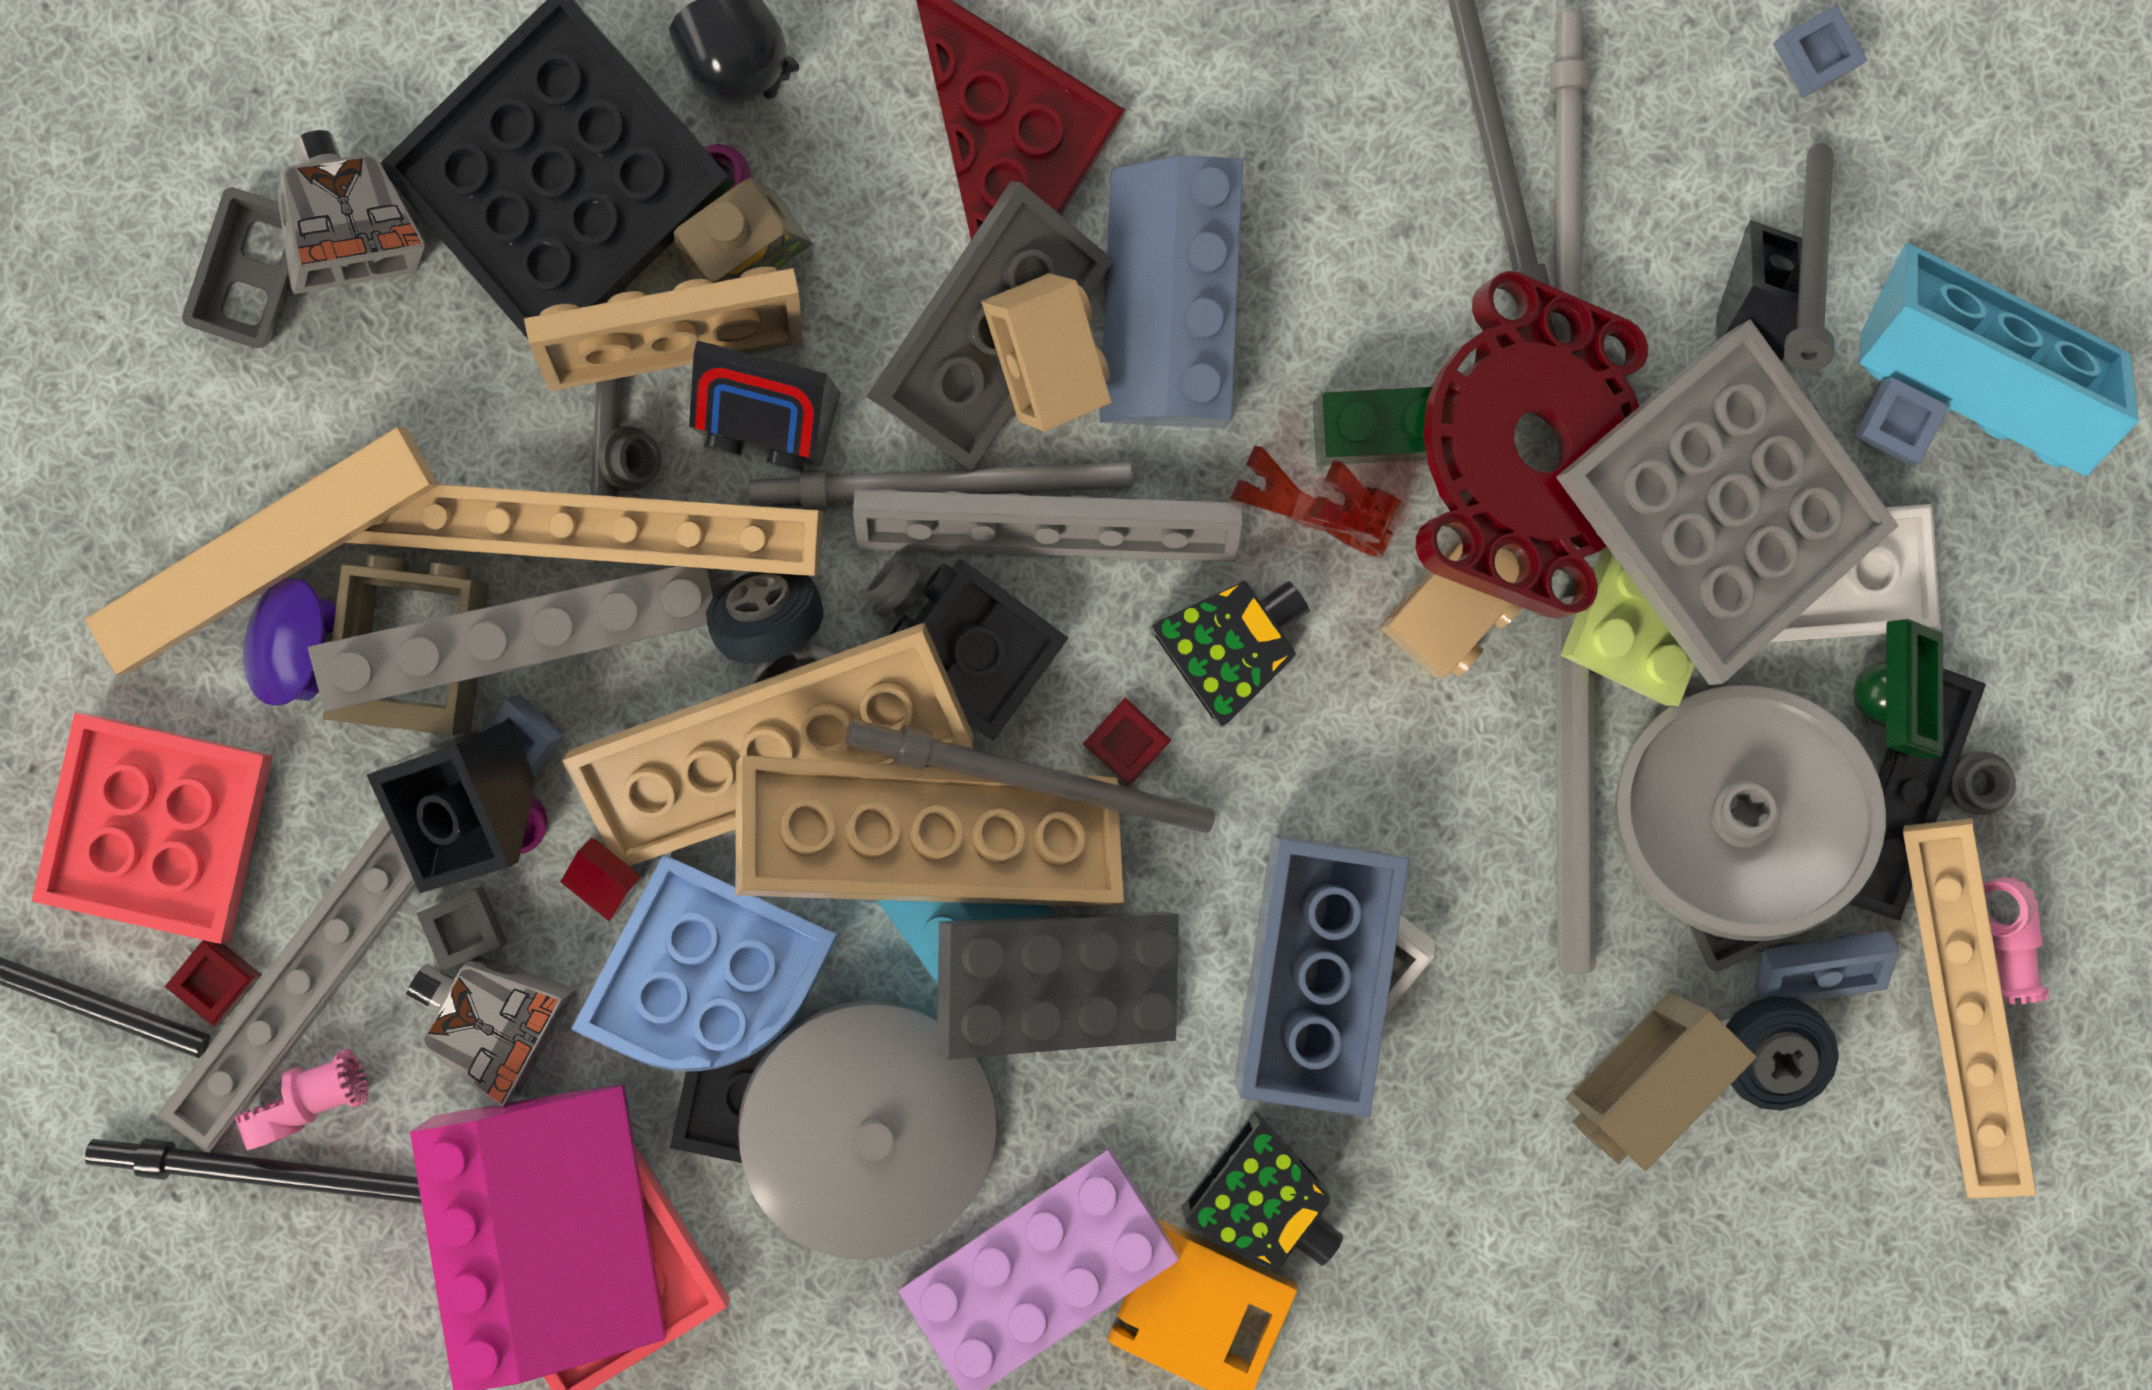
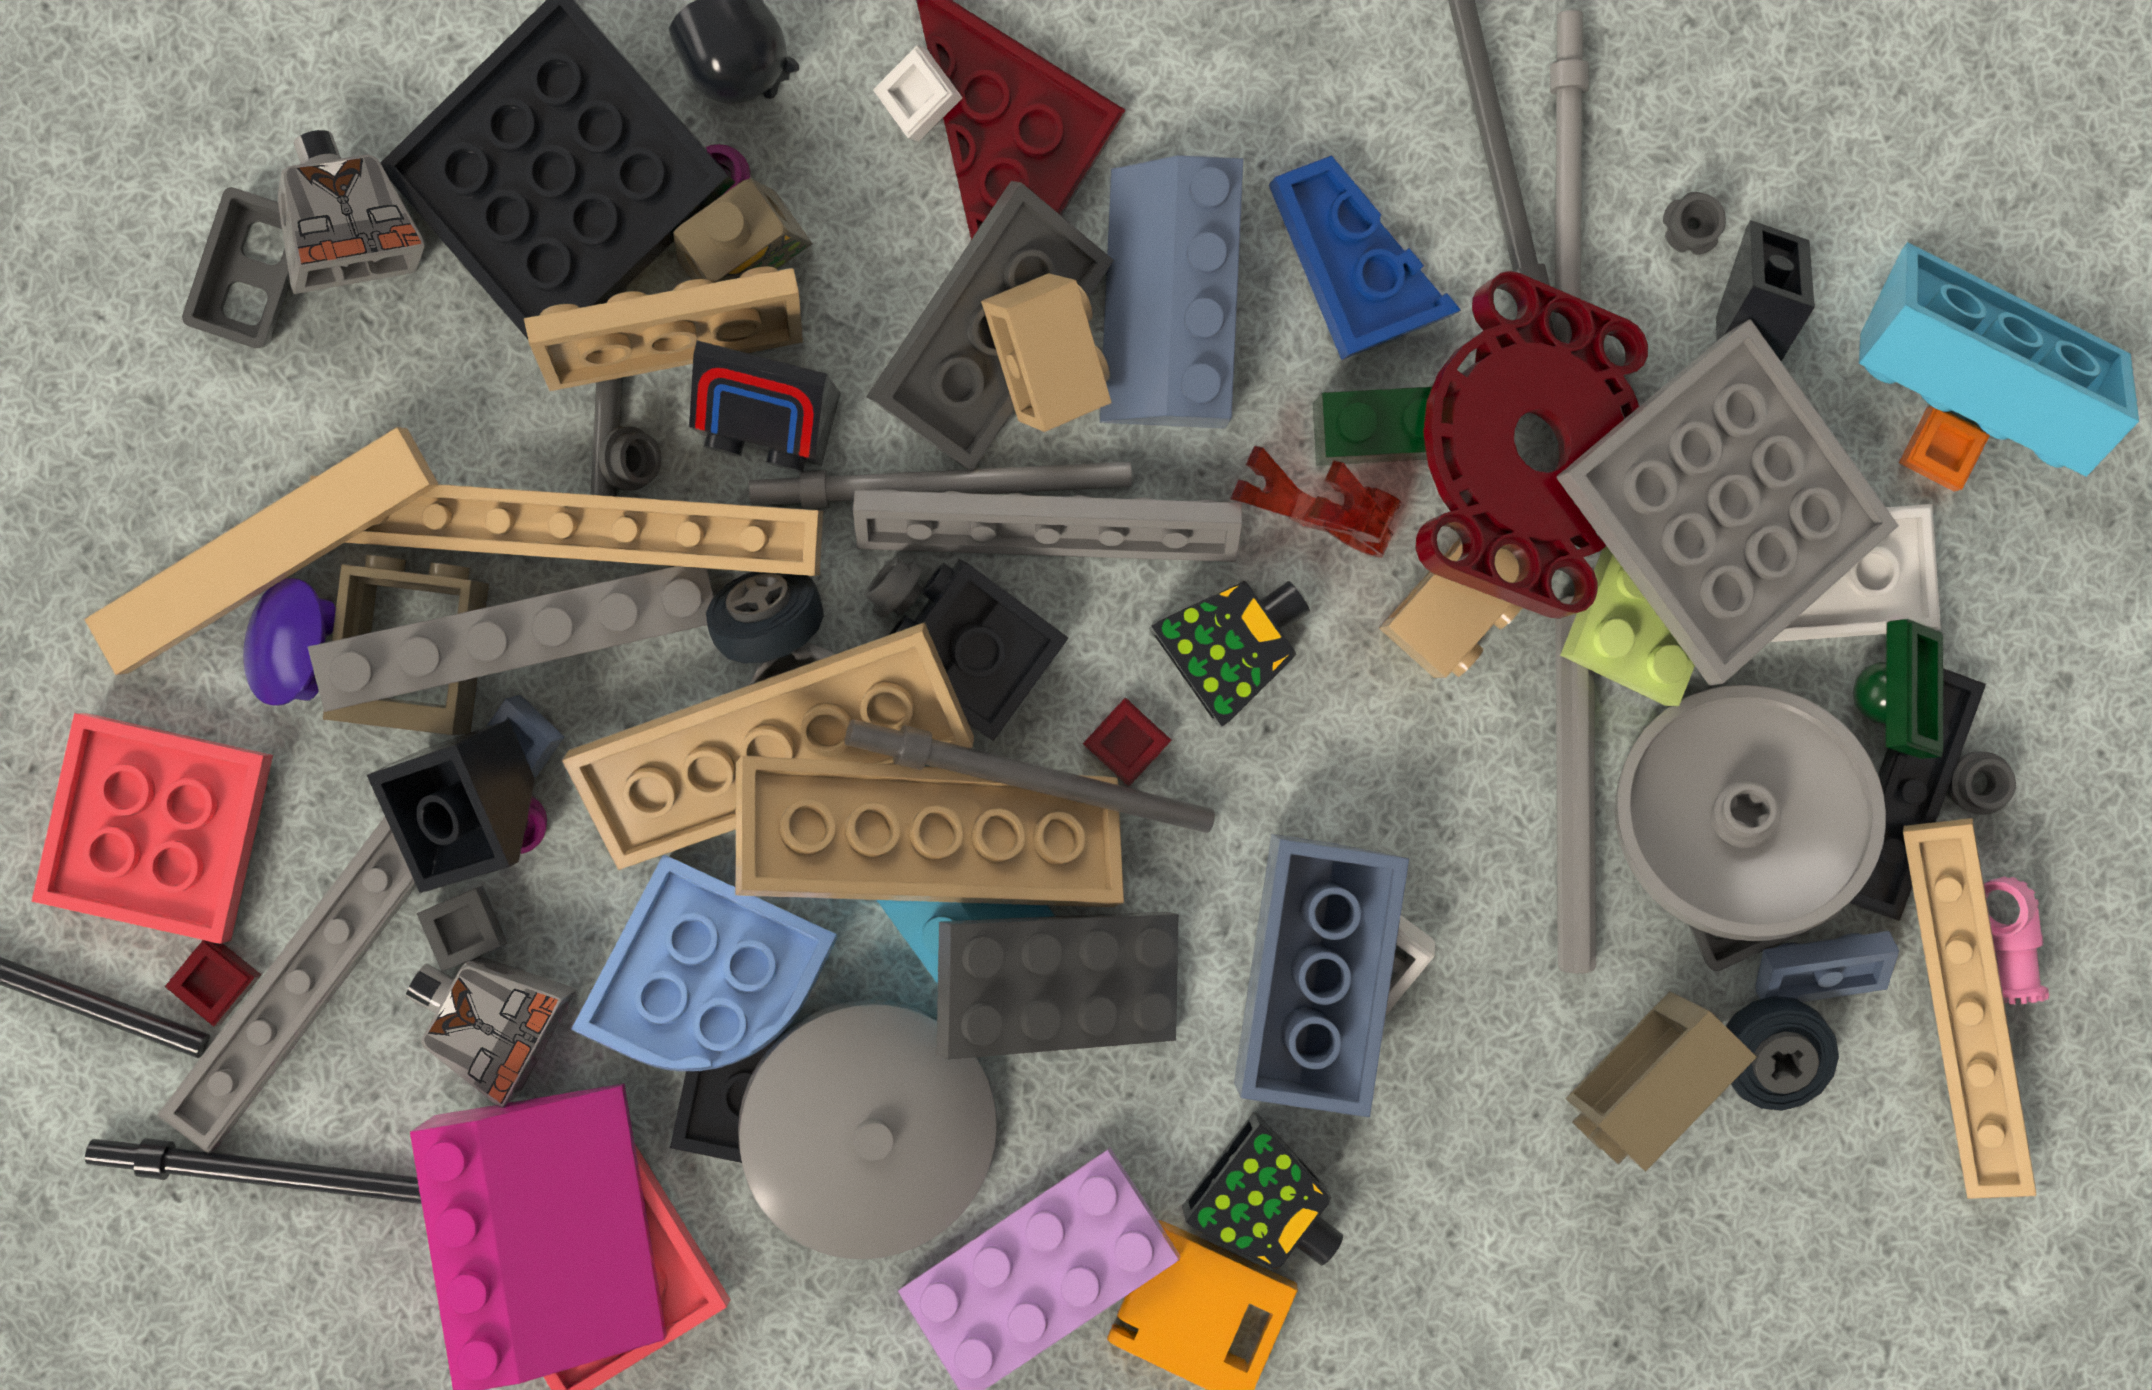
bright pink connector [234,1049,369,1150] -> none
dark red tile [560,837,641,922] -> none
sand blue plate [1773,5,1868,98] -> none
dark grey bar [1784,143,1835,371] -> none
sand blue tile [1853,377,1950,465] -> none
none -> white tile [873,45,963,142]
none -> blue wing [1269,155,1461,360]
none -> dark grey plate [1663,192,1726,255]
none -> orange tile [1899,406,1990,491]

